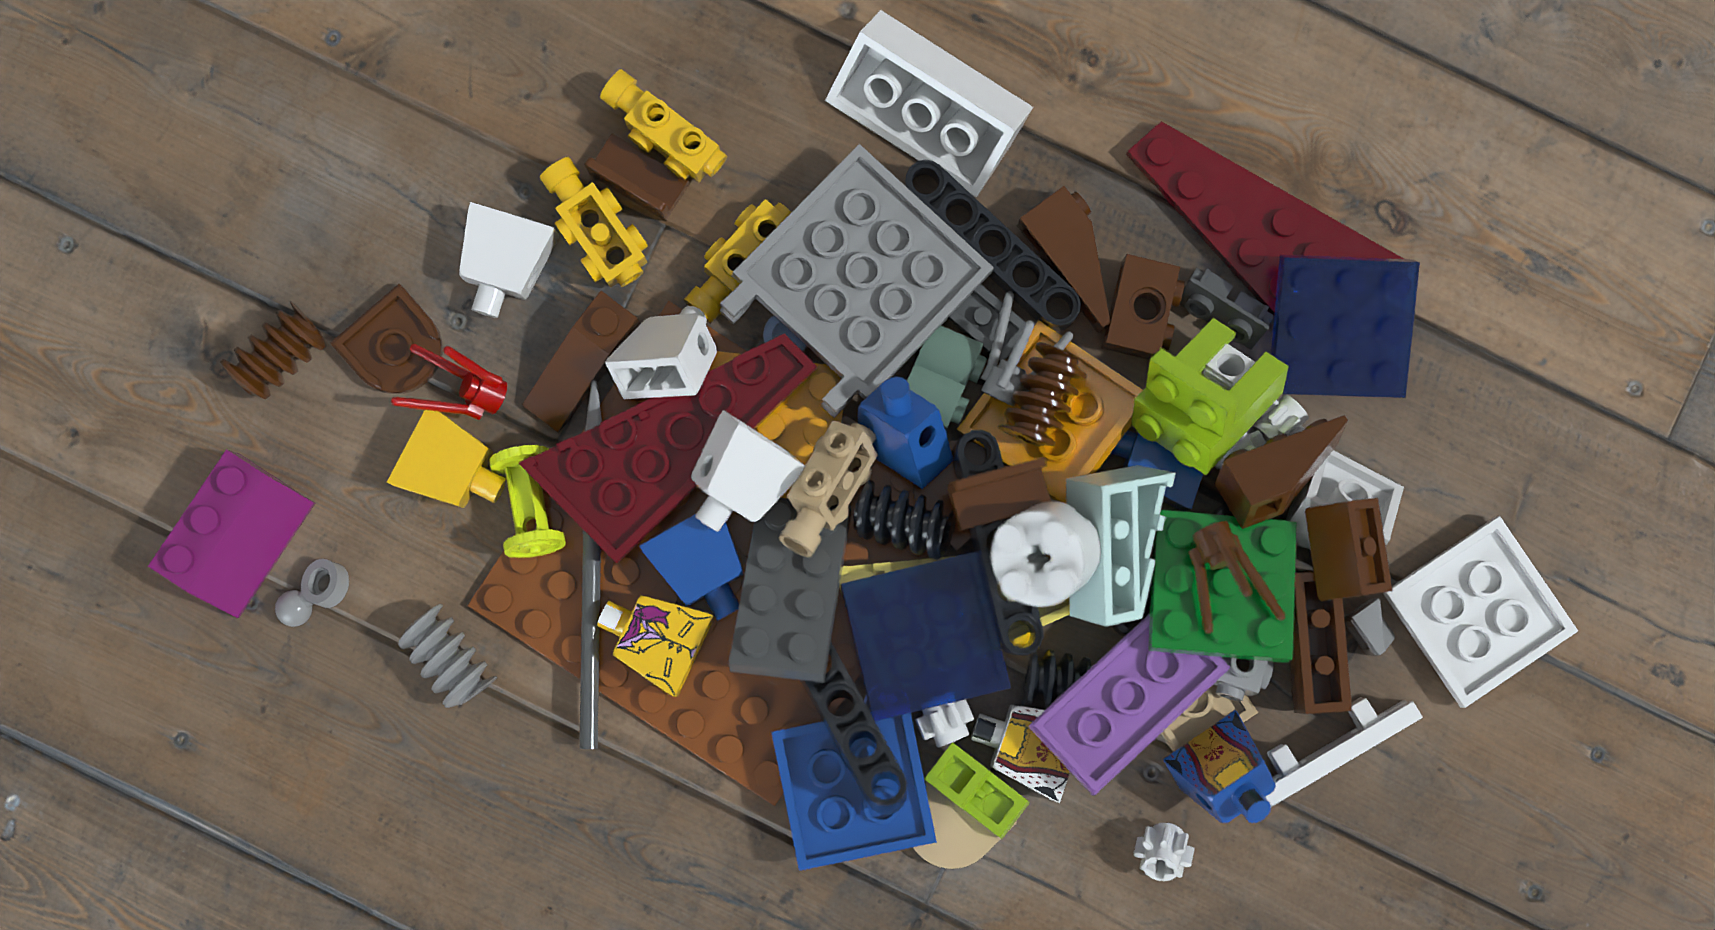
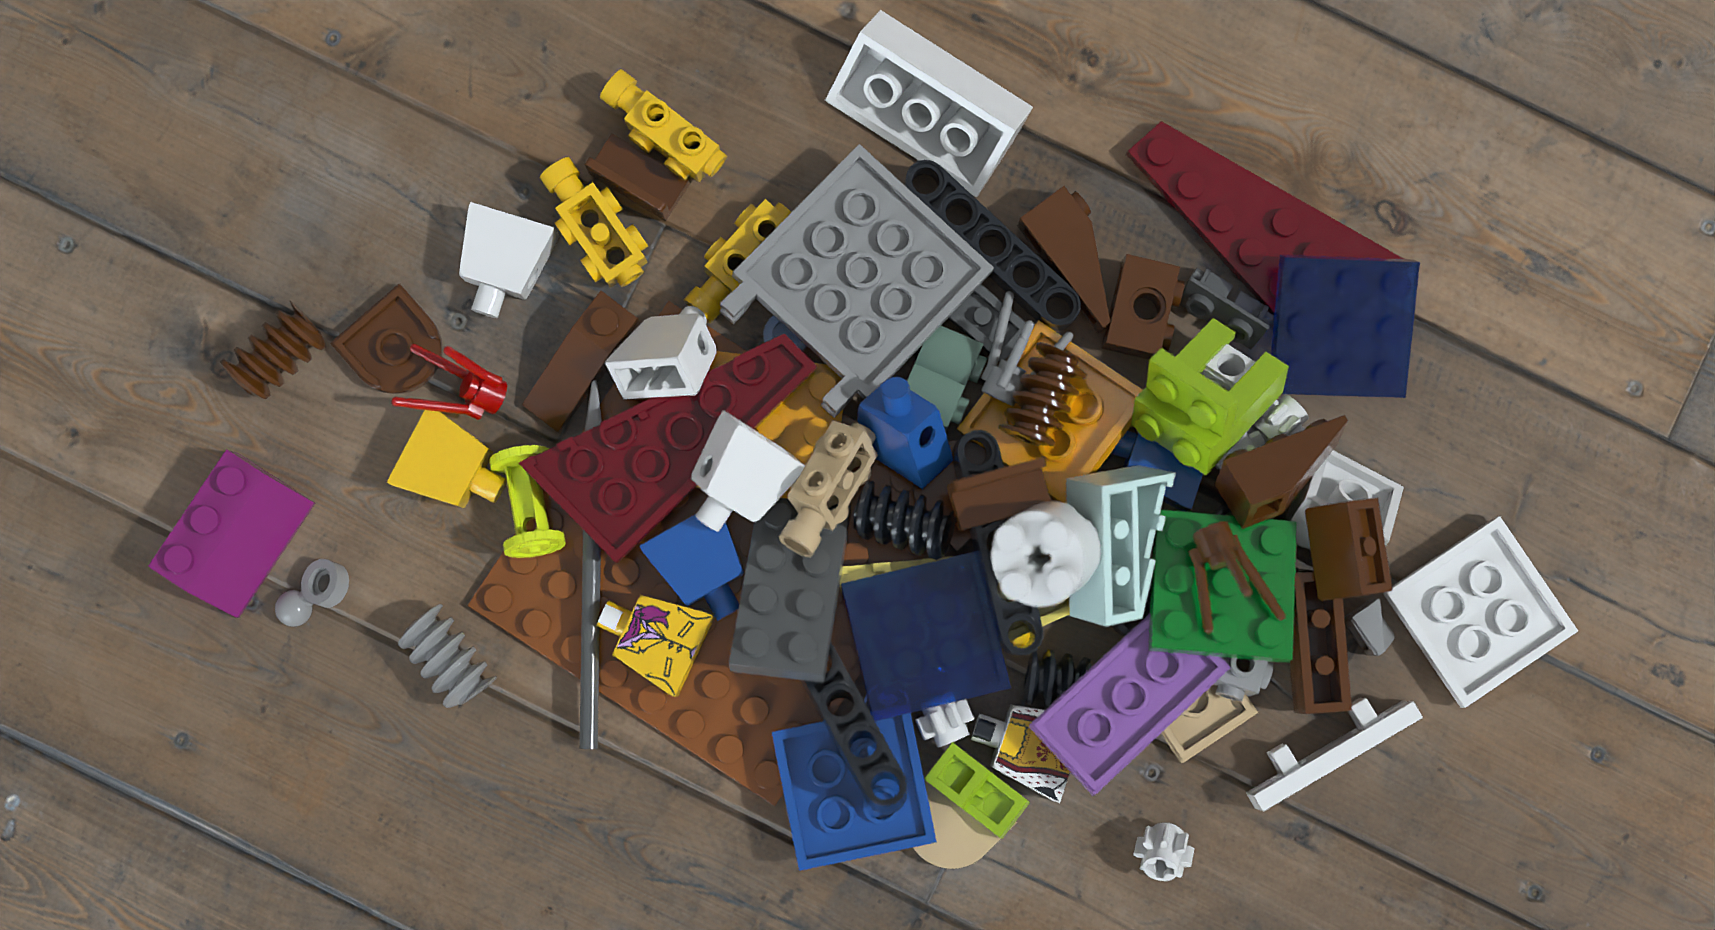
torso [1163,710,1276,823] -> none

